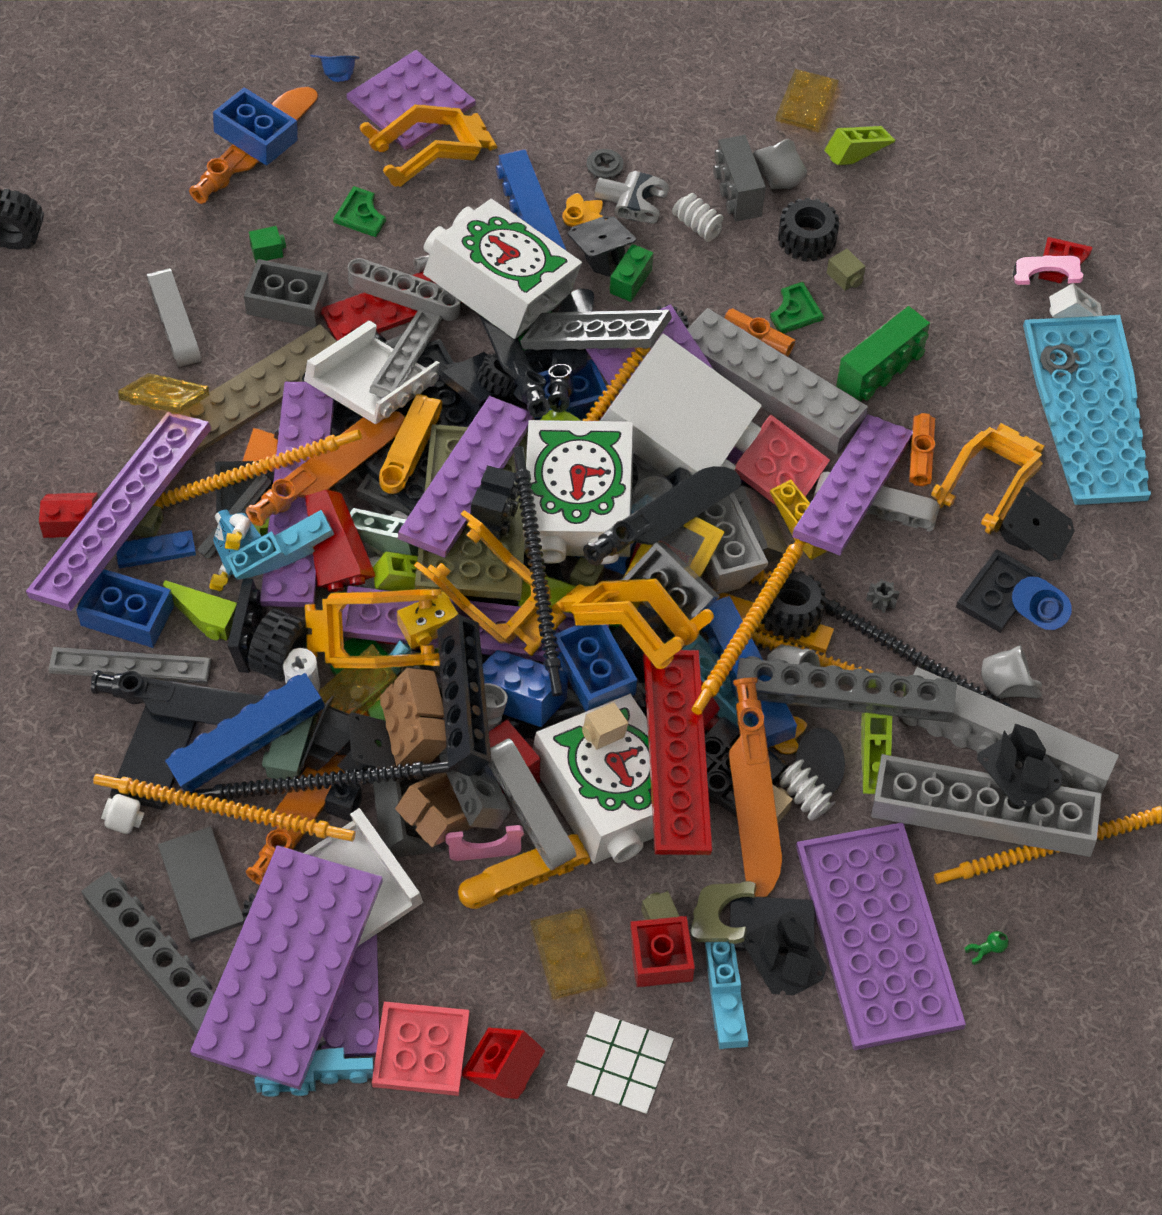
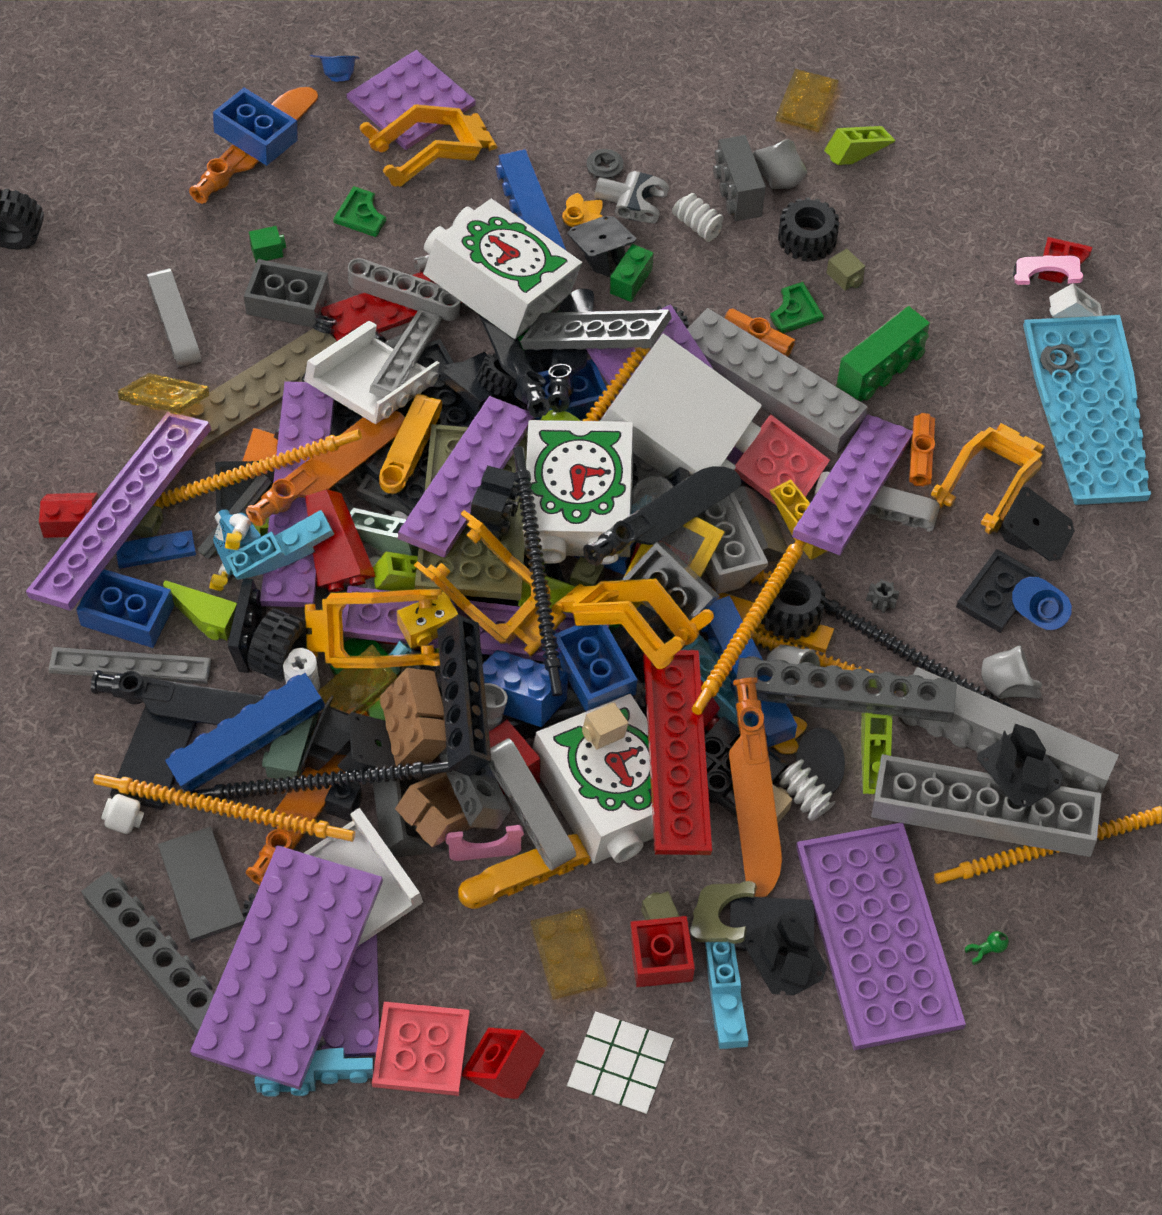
none -> black bush [313,315,337,334]

